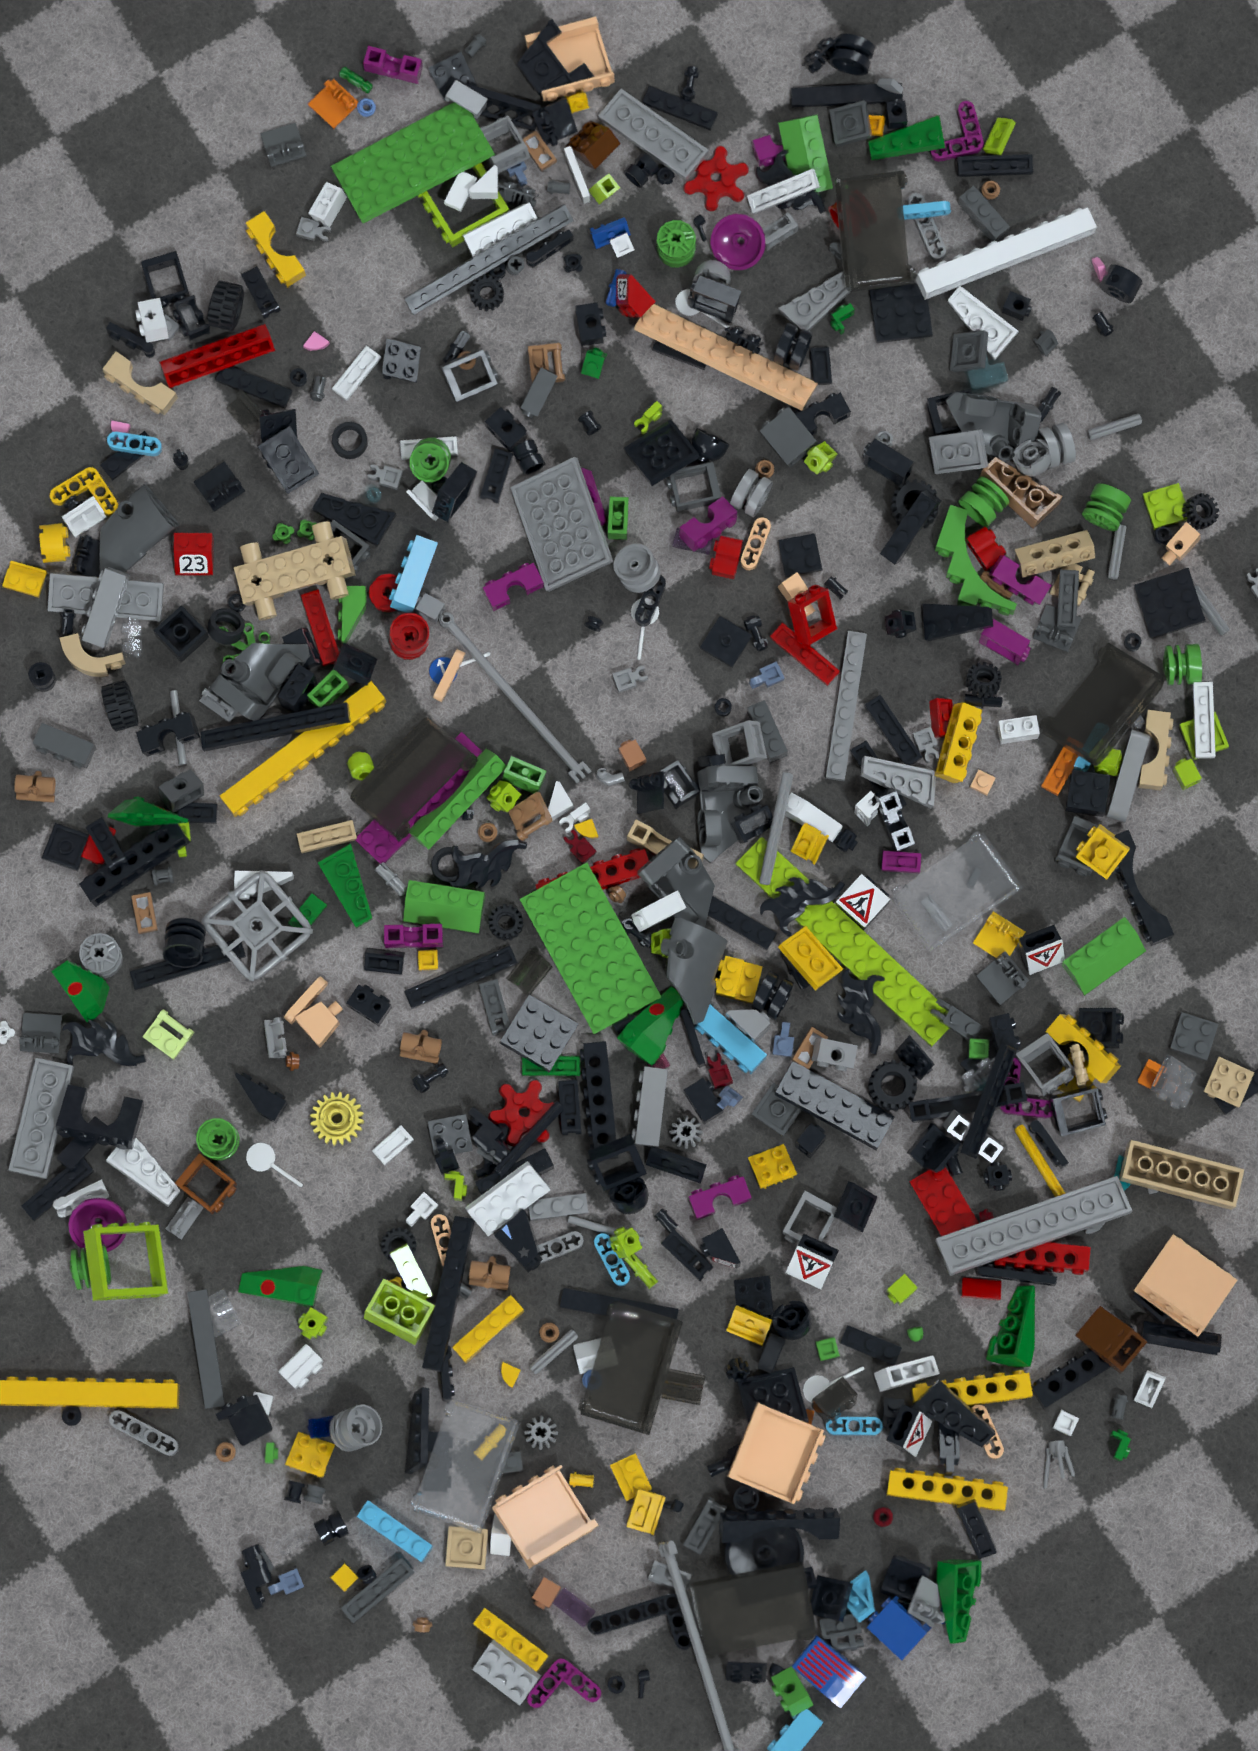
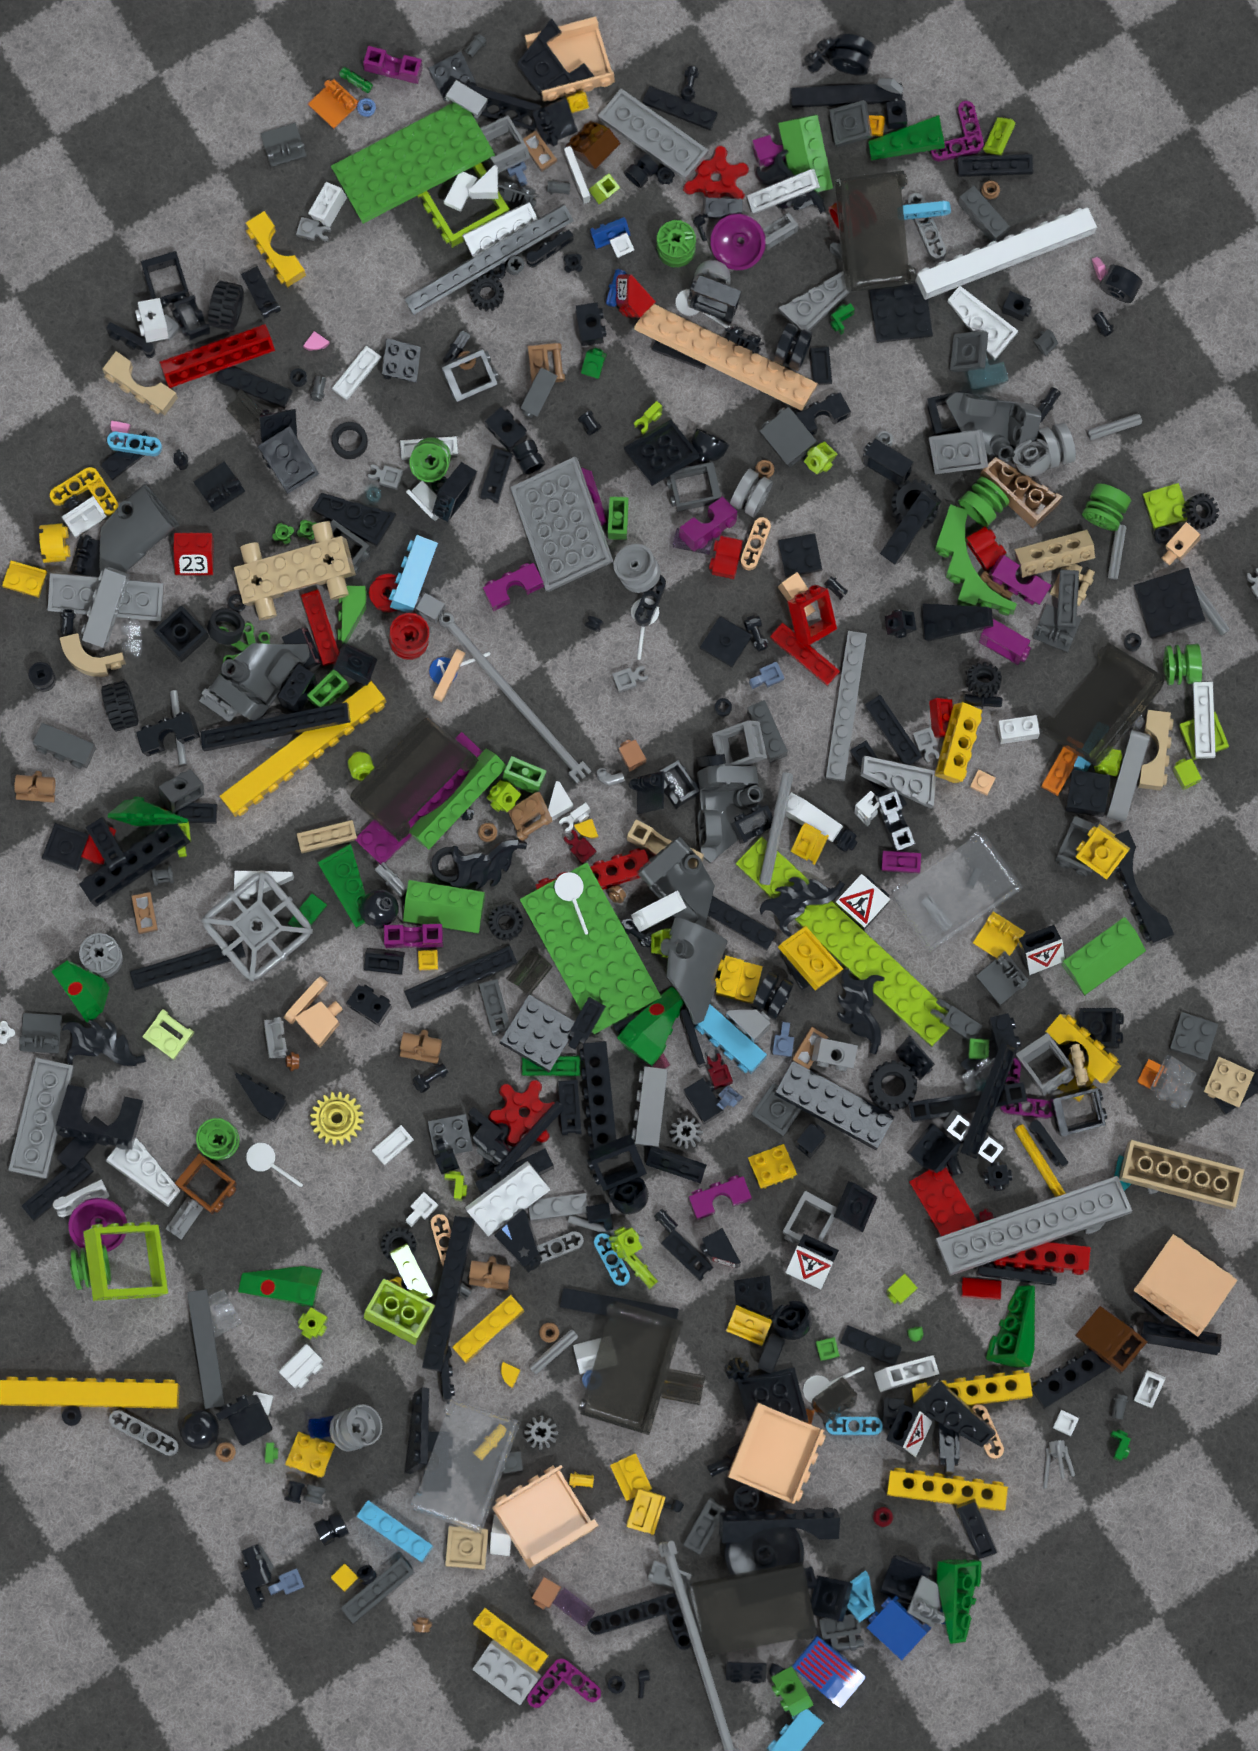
black wheel [162,918,206,968] -> none
none -> black cylinder [180,1410,219,1449]
none -> black cylinder [359,889,399,929]
none -> white piece [555,872,588,935]
none -> black hinge [568,997,606,1050]
none -> black panel [586,1203,613,1231]
none -> black window [702,197,743,219]

